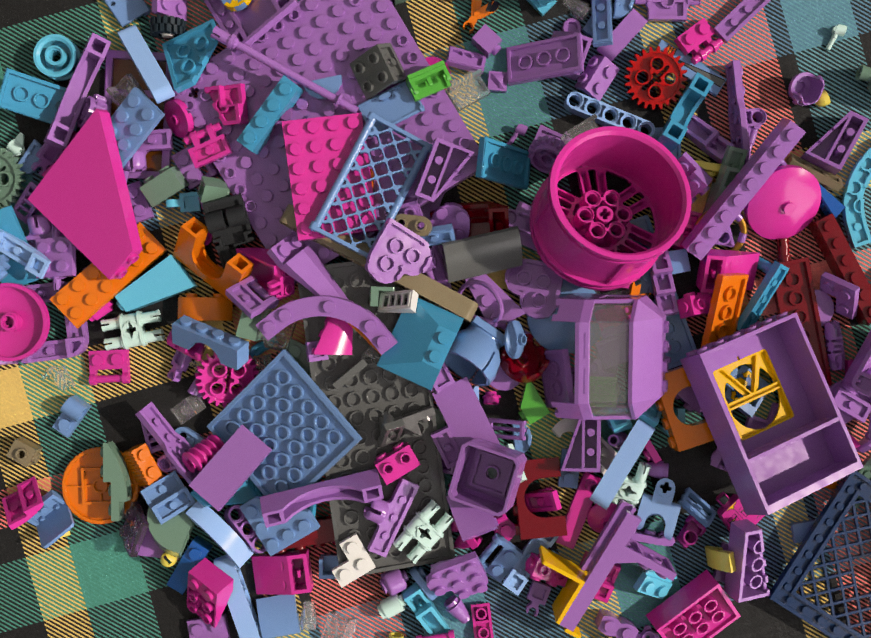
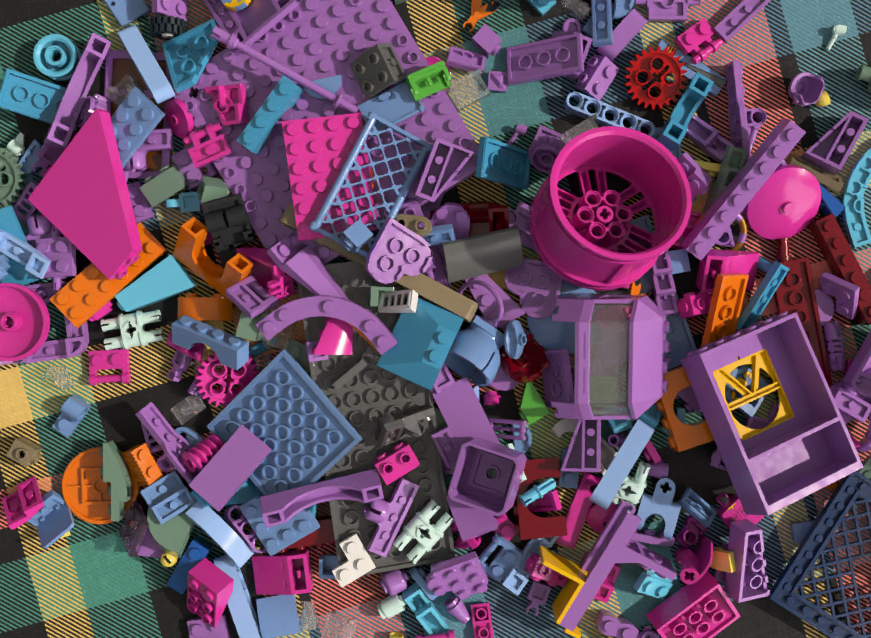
none -> medium blue slope [340,219,373,254]
none -> medium azure axle [519,477,556,507]
none -> dark pink panel [674,535,713,584]

